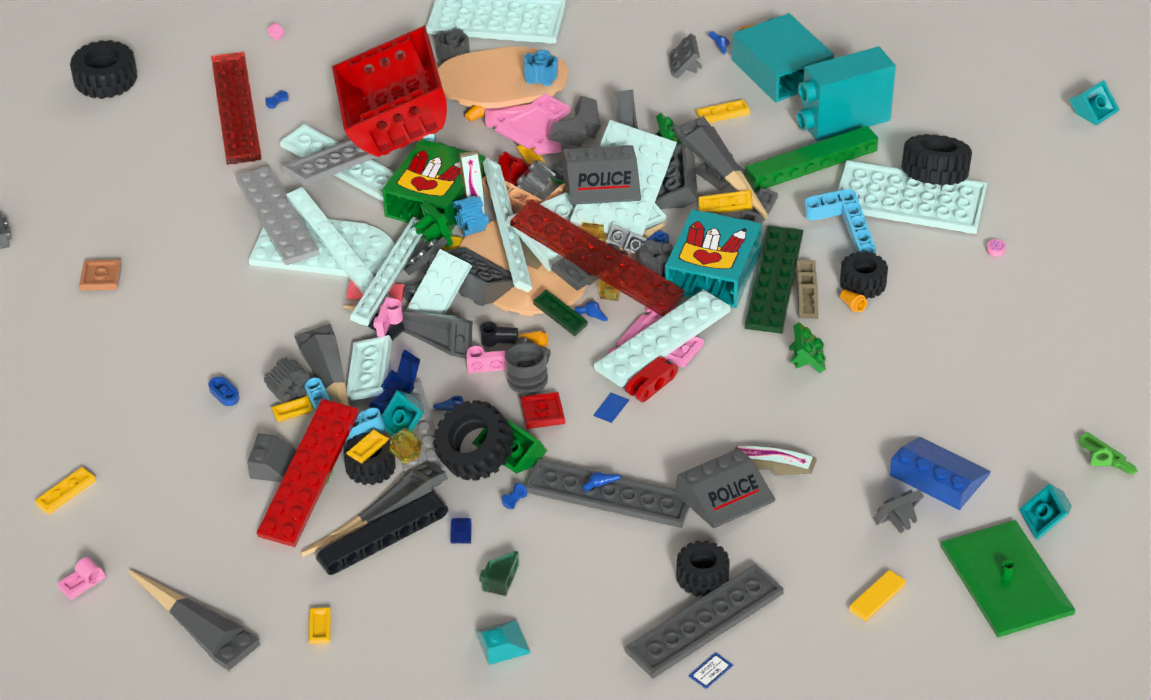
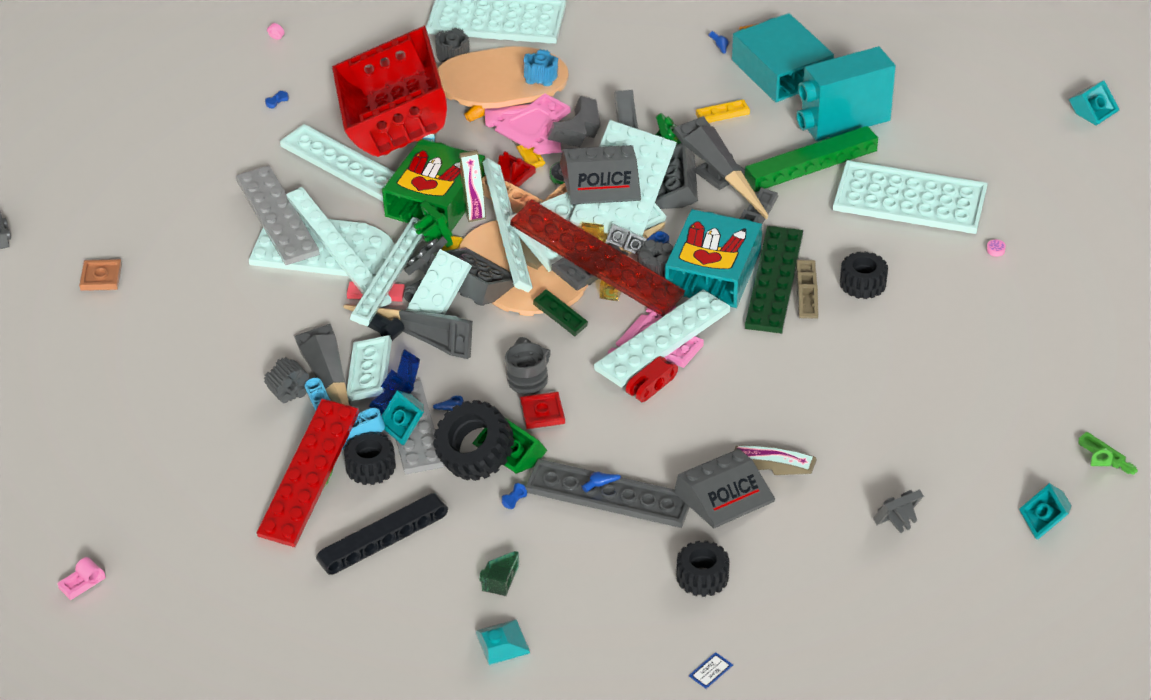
yellow tile [35,467,96,515] -> none
black tyre [70,40,137,99] -> none
dark grey plate [129,570,260,671] -> none
blue plate [208,377,240,406] -> none
clear red plate [211,52,262,165] -> none
dark grey slope [247,433,297,482] -> none
yellow tile [271,396,314,422] -> none
light grey plate [282,139,413,185] -> none
dark grey plate [301,462,448,557] -> none
yellow tile [309,607,331,644] -> none
yellow tile [347,430,389,464] -> none
bright pink plate [374,297,403,337] -> none
clear yellow brick [389,428,422,464] -> none
clear blue slope [450,518,472,544] -> none
dark azure brick [453,196,489,237] -> none
bright pink plate [466,346,506,373] -> none
black piece [480,322,518,347] -> none
dark grey brick [516,160,556,195] -> none
light orange cone [519,330,548,348] -> none
blue animal [575,301,608,321] -> none
blue sticker [593,393,629,423] -> none
dark grey plate [625,564,784,679] -> none
dark grey plate [669,33,702,78] -> none
yellow tile [699,190,753,214] -> none
green plate [789,322,826,373] -> none
medium azure beam [805,189,876,254] -> none
light orange cone [840,289,867,312] -> none
yellow tile [849,570,906,621] -> none
blue slope [889,437,991,510] -> none
black tyre [901,134,972,185] -> none
green piece [940,520,1075,638] -> none

